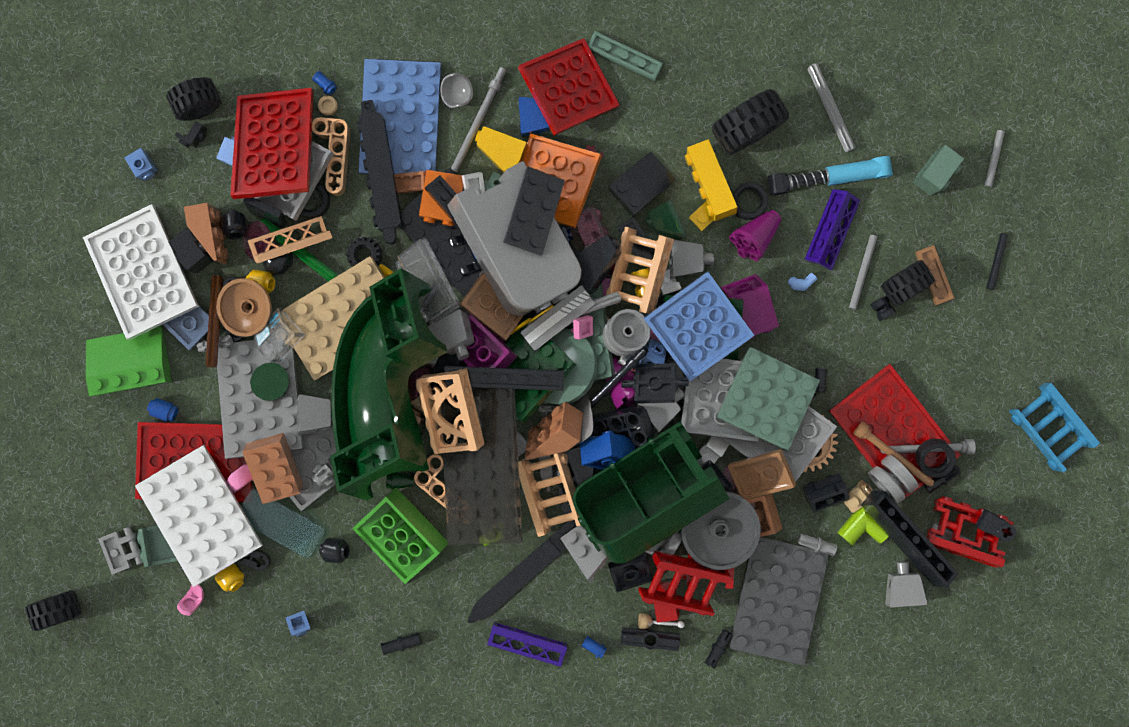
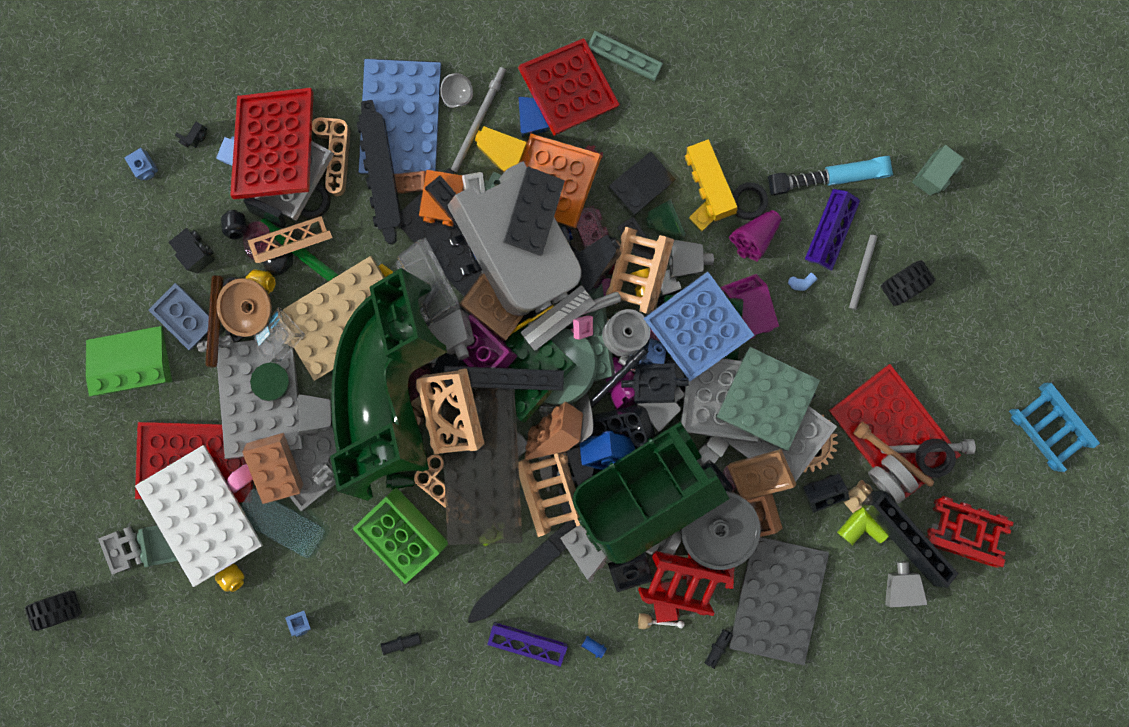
white plate [83,204,199,340] -> none
blue brick [147,398,179,422] -> none
black tyre [166,77,221,121] -> none
bright pink hair [177,585,204,616] -> none
nougat slope [184,203,229,265] -> none
black beam [237,550,271,570] -> none
blue pin [312,71,337,95] -> none
tan tile [318,96,338,116] -> none
black head [319,537,350,564] -> none
black tyre [346,237,382,267] -> none
black piece [620,627,680,651] -> none
black tyre [712,89,789,155] -> none
light grey axle [798,534,837,556] -> none
light grey axle [808,63,855,152] -> none
black pin [815,368,828,393] -> none
black wheel [870,296,896,321] -> none
medium nougat tile [915,245,955,305] -> none
black axle [923,465,961,494] -> none
black piece [974,509,1016,541] -> none
light grey bar [984,130,1005,188] -> none
black bar [986,233,1008,290] -> none

